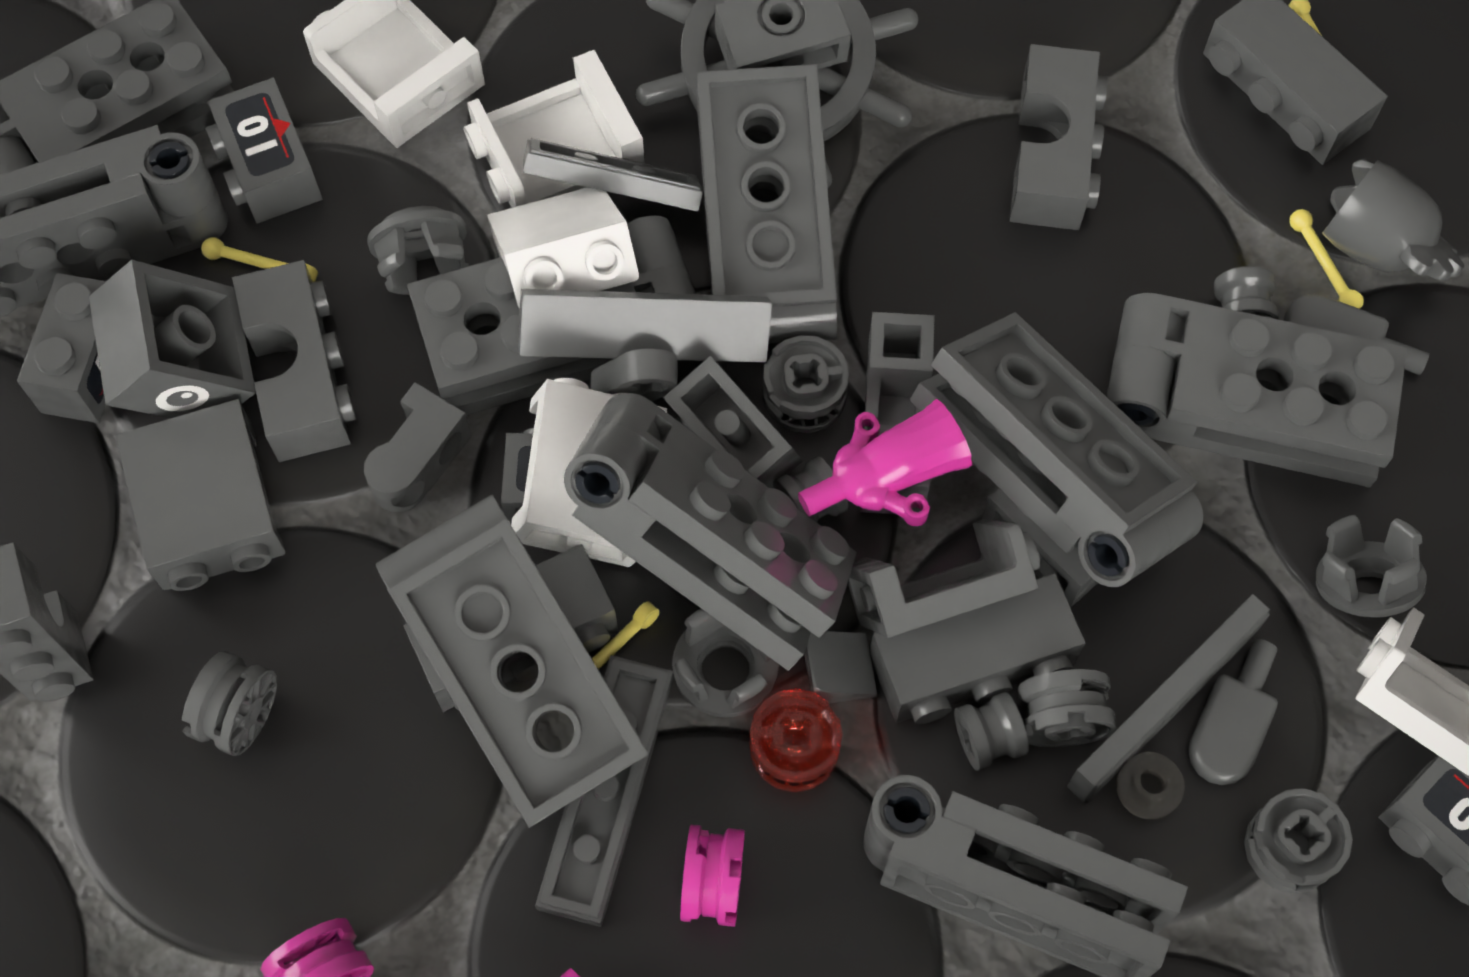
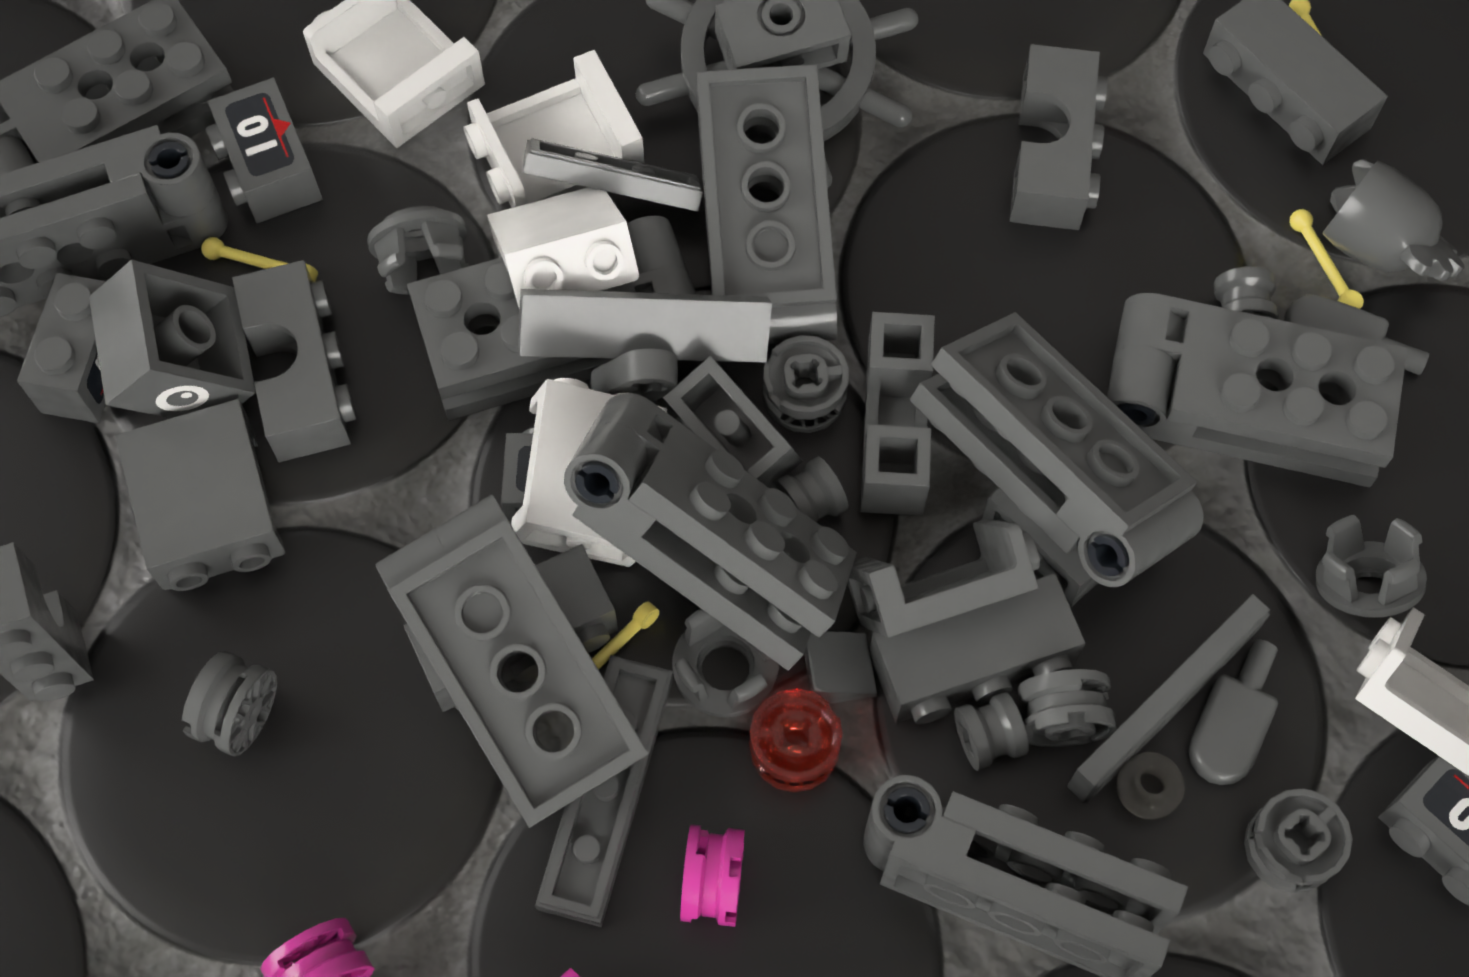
dark grey leg [364,382,472,512] -> none
dark pink piece [798,399,972,526] -> none

